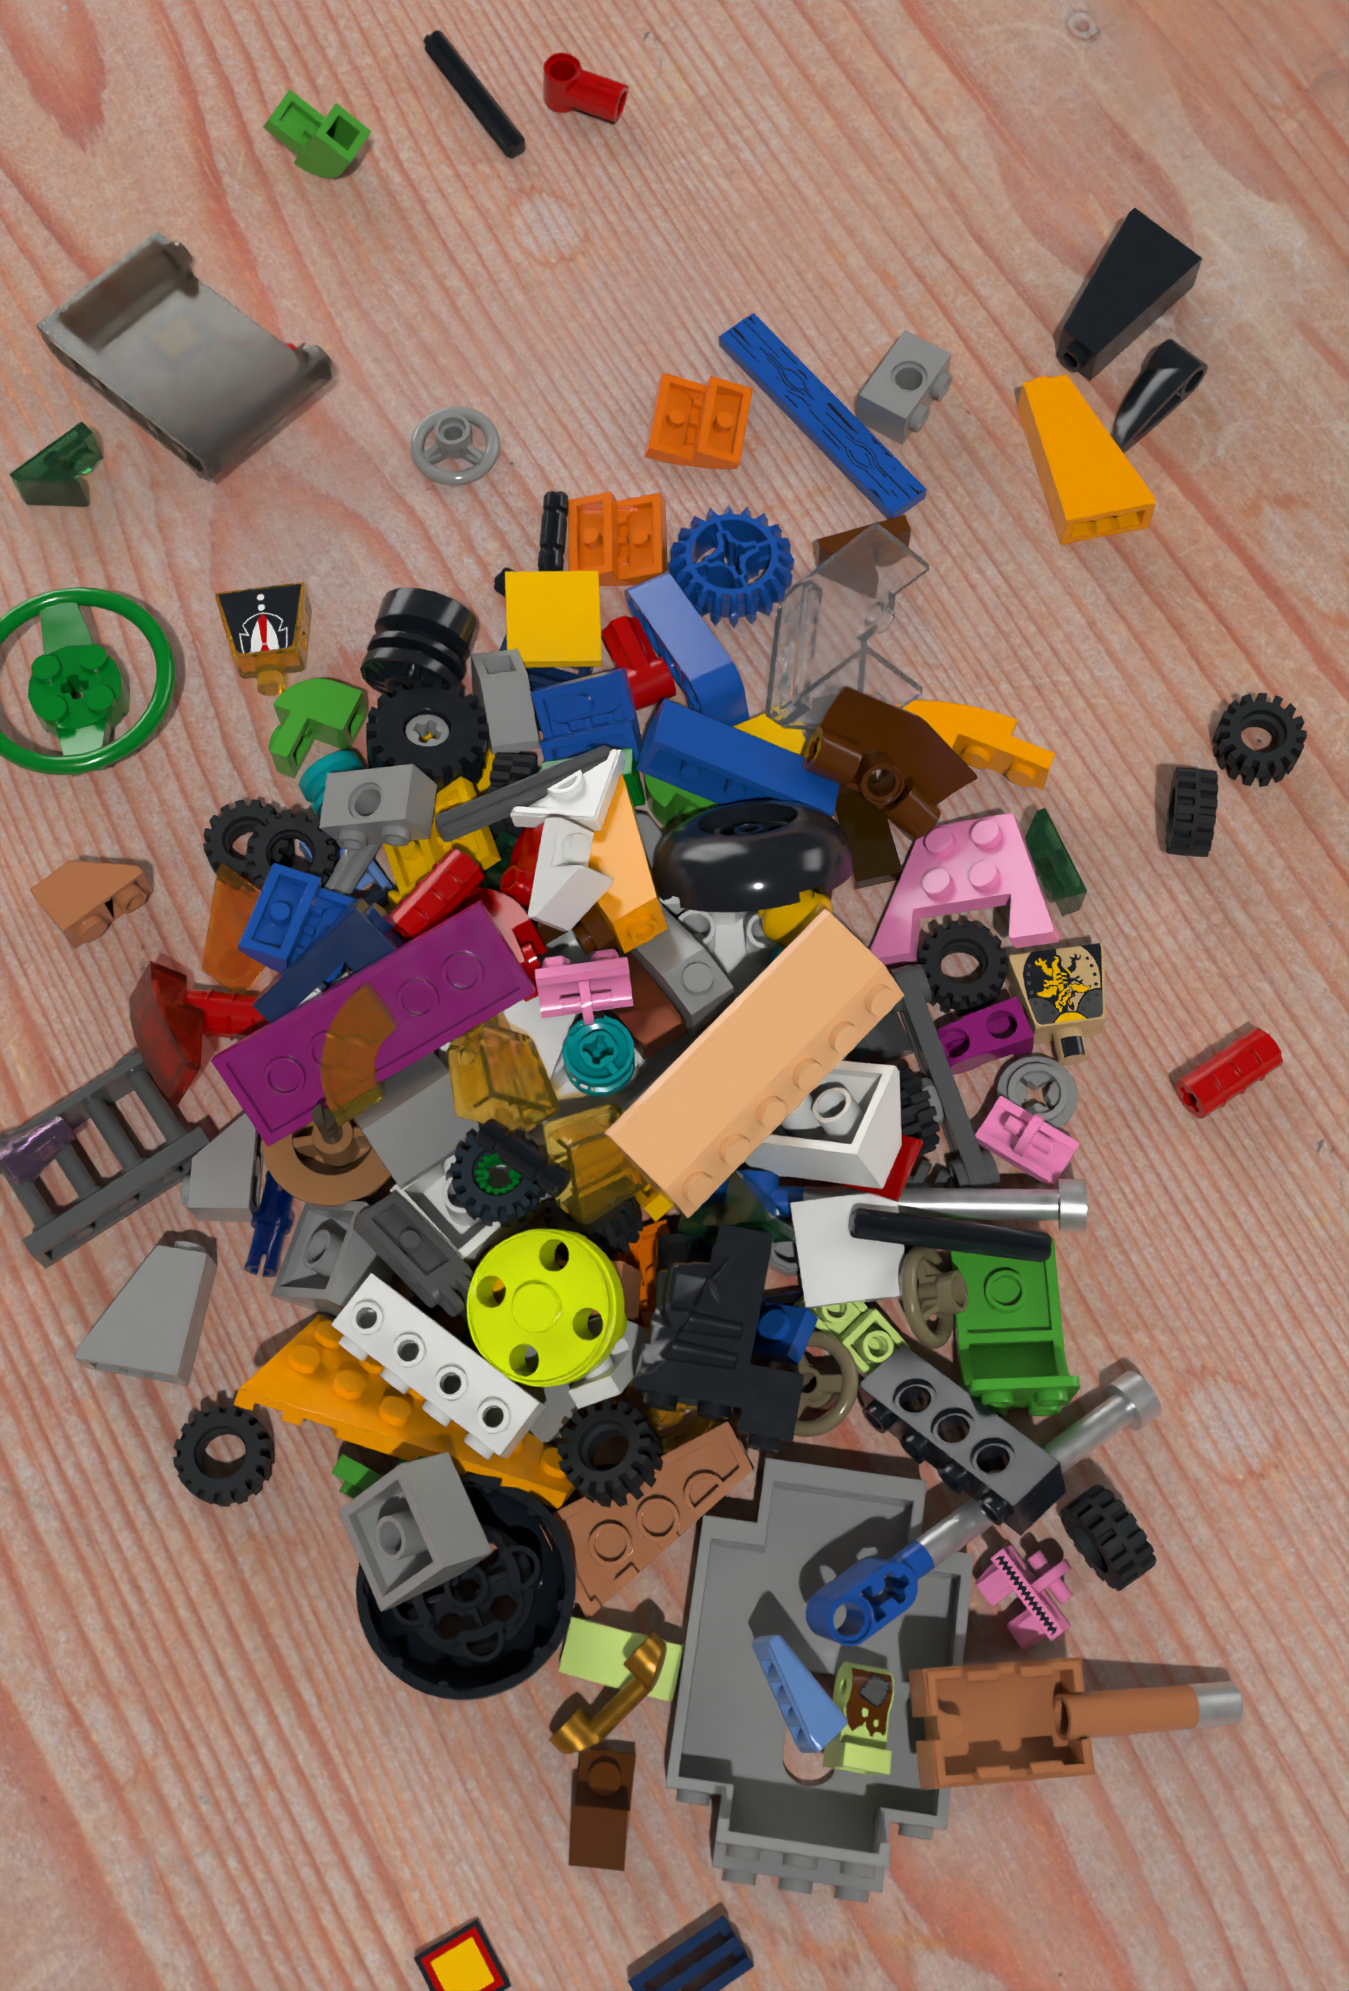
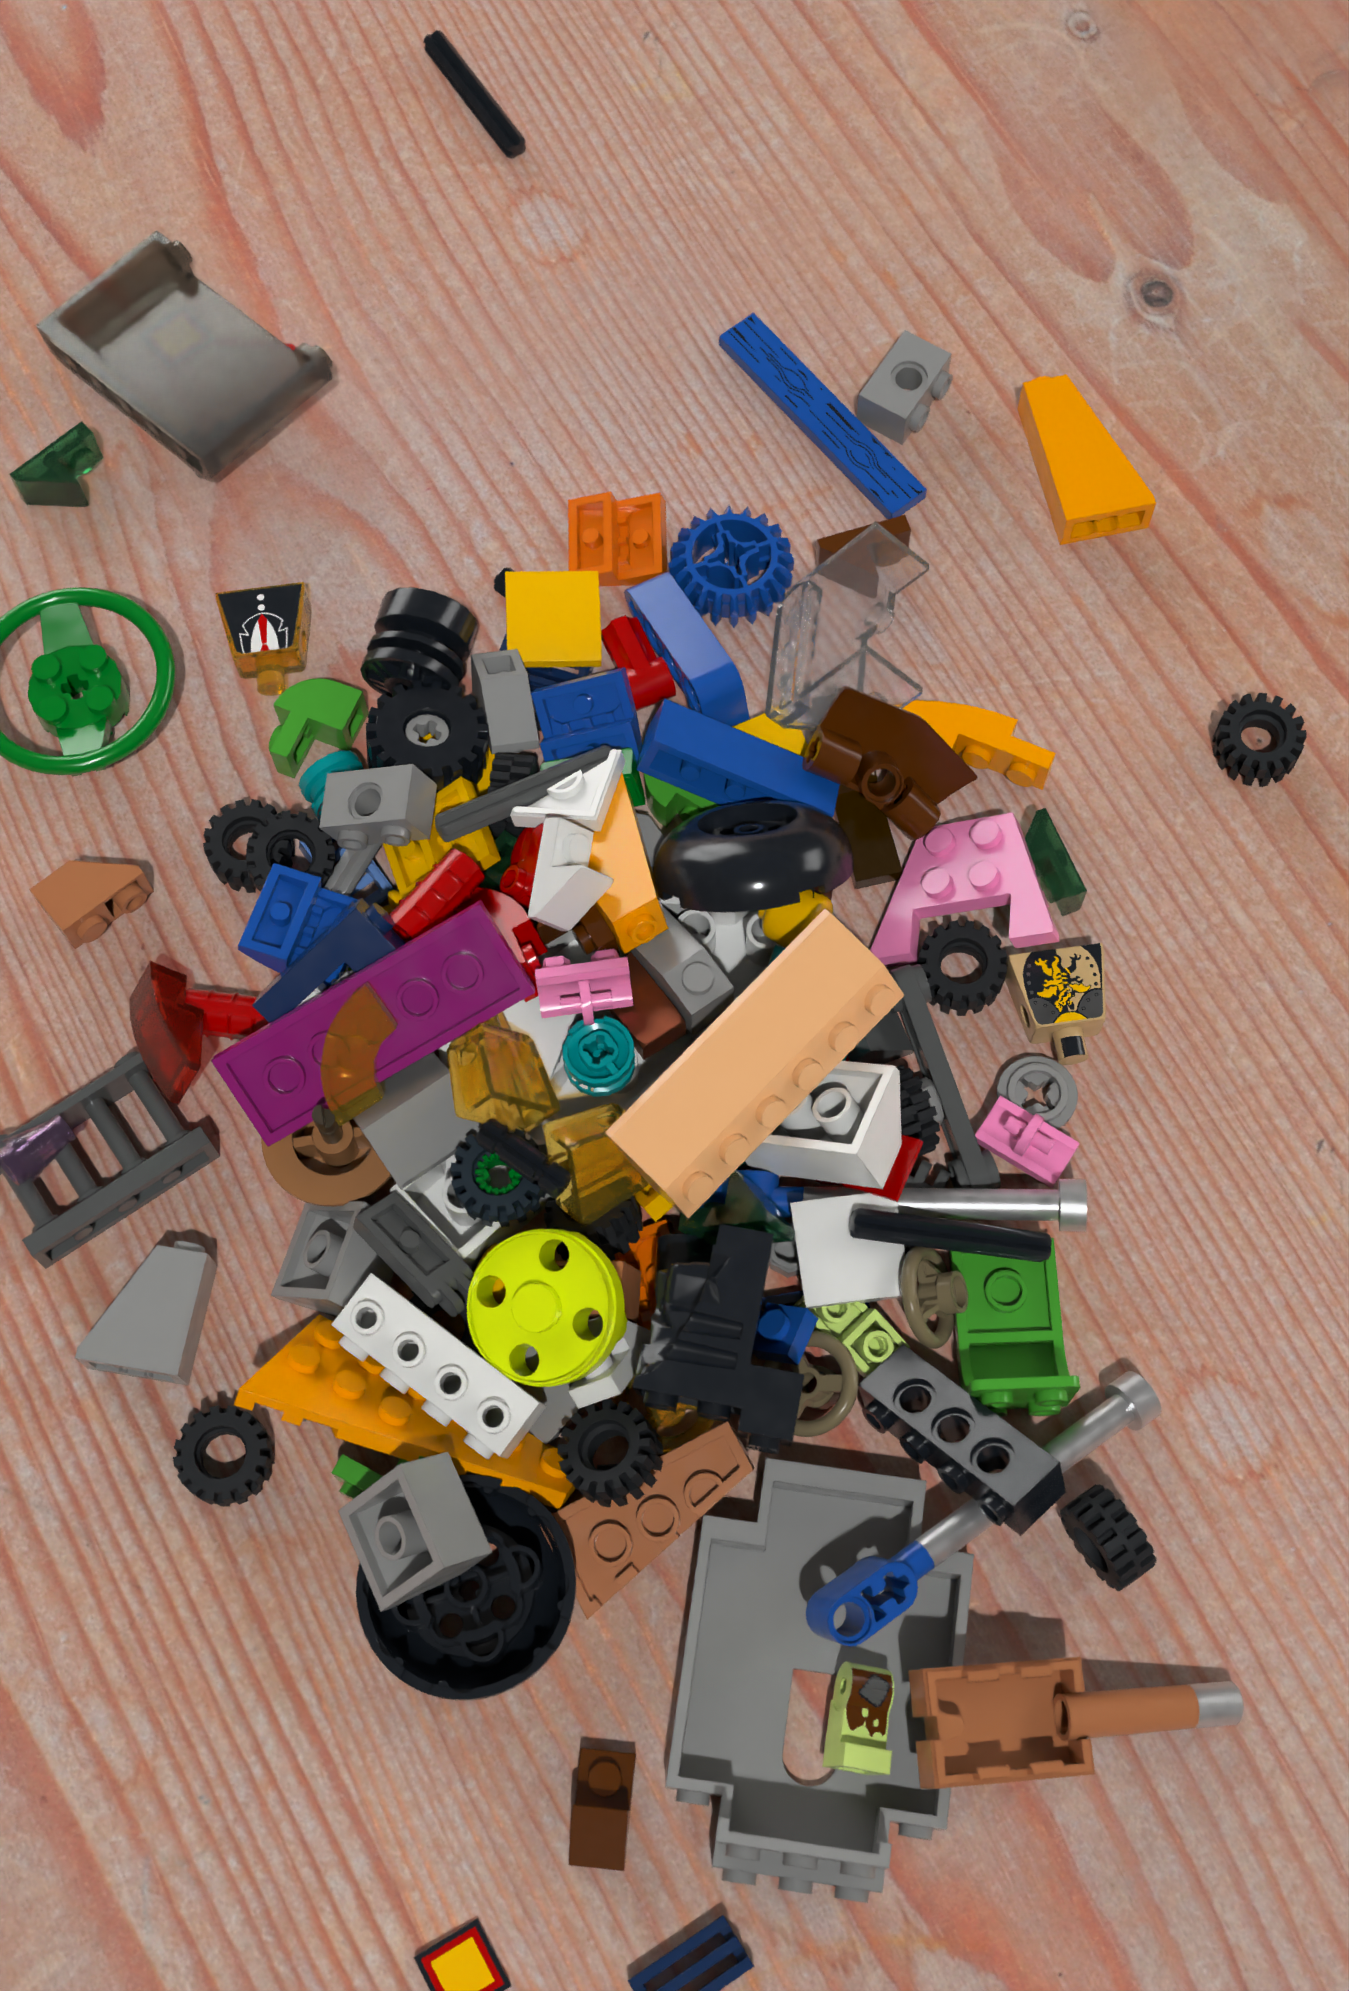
light grey slope [181,1113,264,1222] -> none
clear orange wing [201,863,265,995] -> none
clear blue pin [244,1170,293,1277] -> none
bright green brick [263,89,371,178] -> none
light grey piece [410,406,500,485] -> none
black axle [537,491,568,571] -> none
red piece [543,52,628,122] -> none
pearl gold bar [549,1632,667,1754] -> none
yellowish green slope [558,1617,685,1701] -> none
orange slope [644,372,753,469] -> none
medium blue slope [751,1635,848,1753] -> none
magenta leg [937,996,1034,1075] -> none
bright pink hips [975,1544,1073,1649] -> none
black slope [1056,208,1202,381] -> none
black piece [1113,338,1208,453] -> none
black tyre [1166,767,1218,857] -> none
red axle [1175,1028,1283,1119] -> none

